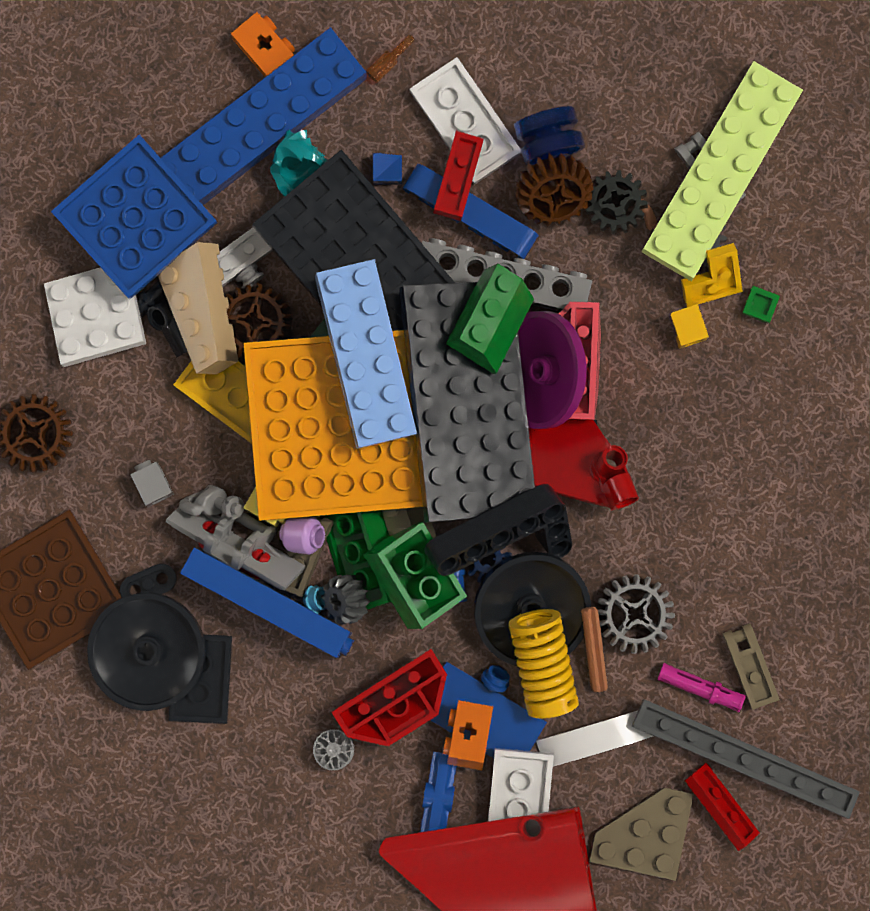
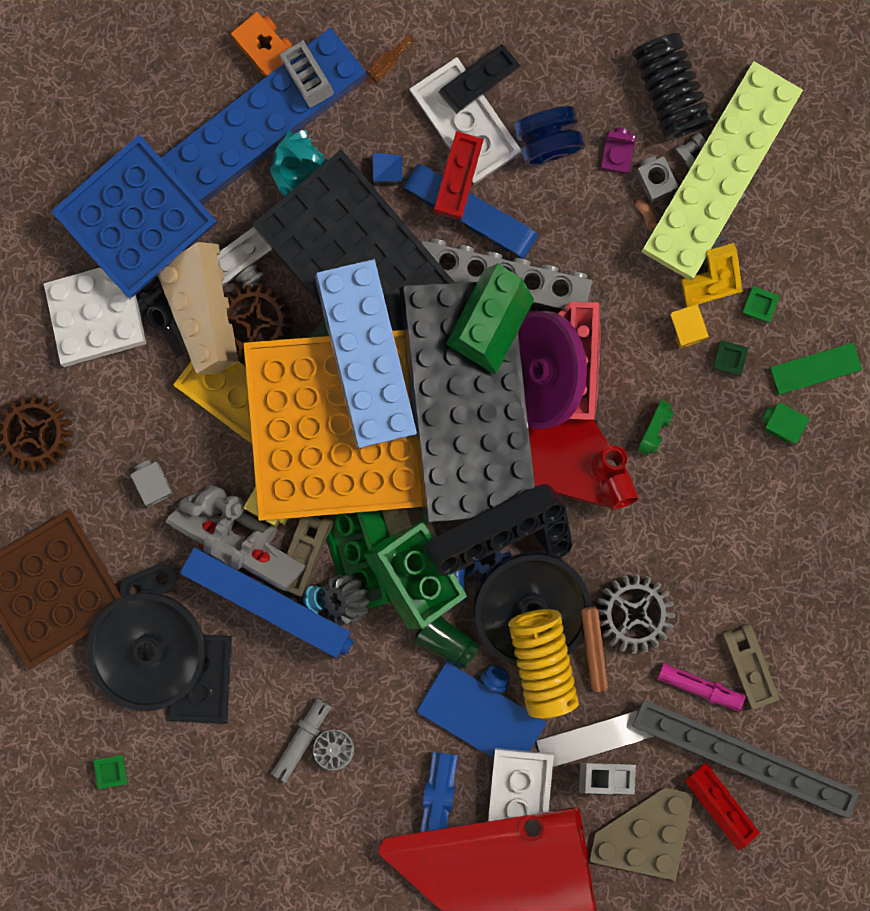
lavender head [279,516,325,555] -> none
red wedge [331,649,447,746] -> none
orange brick [443,700,493,771] -> none
reddish brown gear [515,152,594,227] -> none
pearl dark grey gear [586,170,648,234] -> none
none -> green plate [93,755,128,789]
none -> light grey pin [271,698,332,783]
none -> light grey slope [278,40,334,108]
none -> dark green plant [412,616,480,669]
none -> black tile [438,44,521,114]
none -> light grey brick [579,762,636,795]
none -> magenta bracket [601,128,636,174]
none -> black piece [632,33,714,141]
none -> light grey brick [636,156,679,204]
none -> green plate [637,399,674,456]
none -> dark green plate [712,340,749,377]
none -> green brick [761,402,810,446]
none -> green tile [770,342,862,396]

